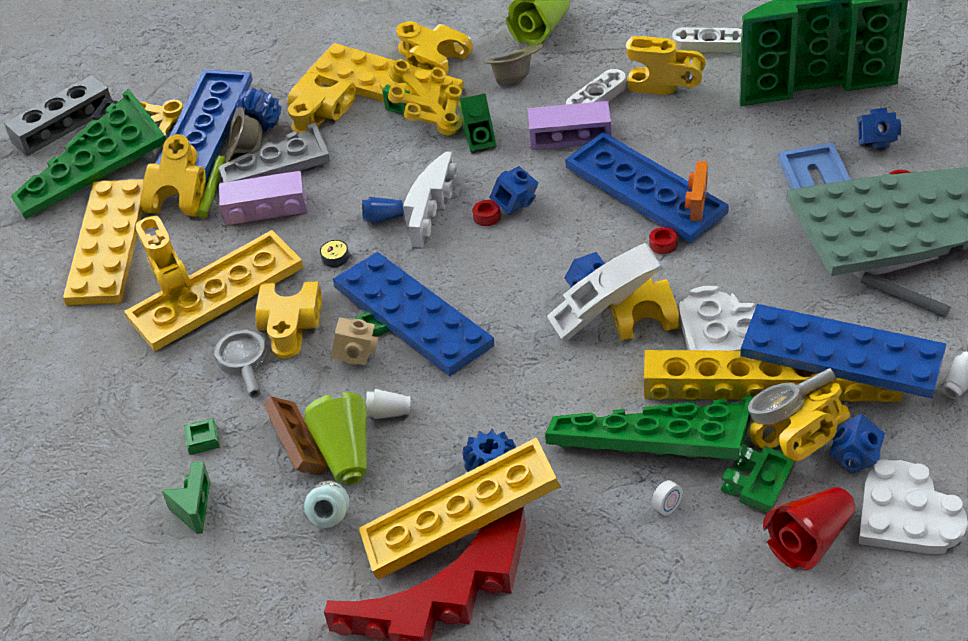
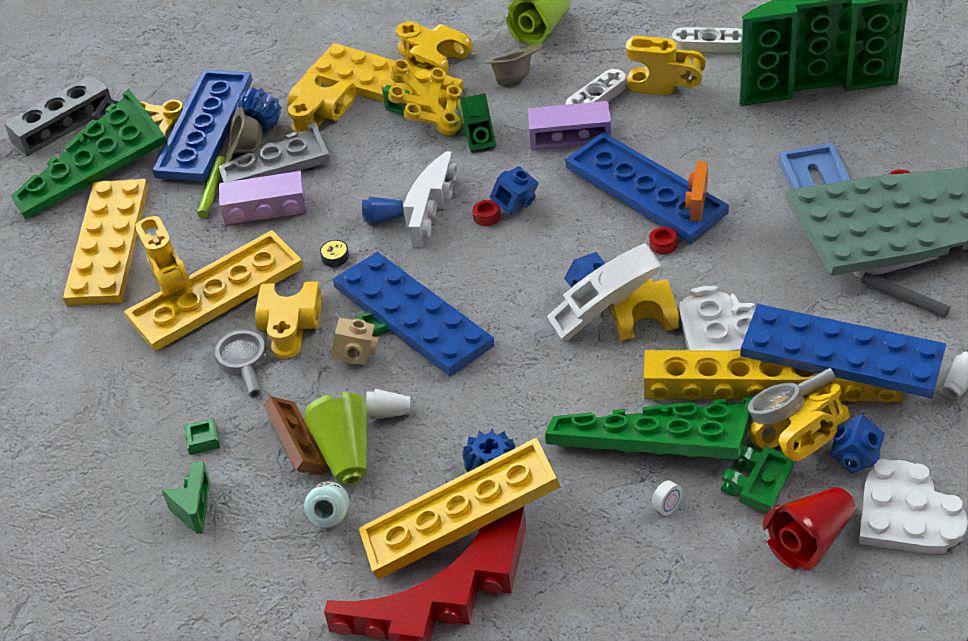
yellow piece [140,134,206,217] -> none
blue brick [857,108,901,149] -> none

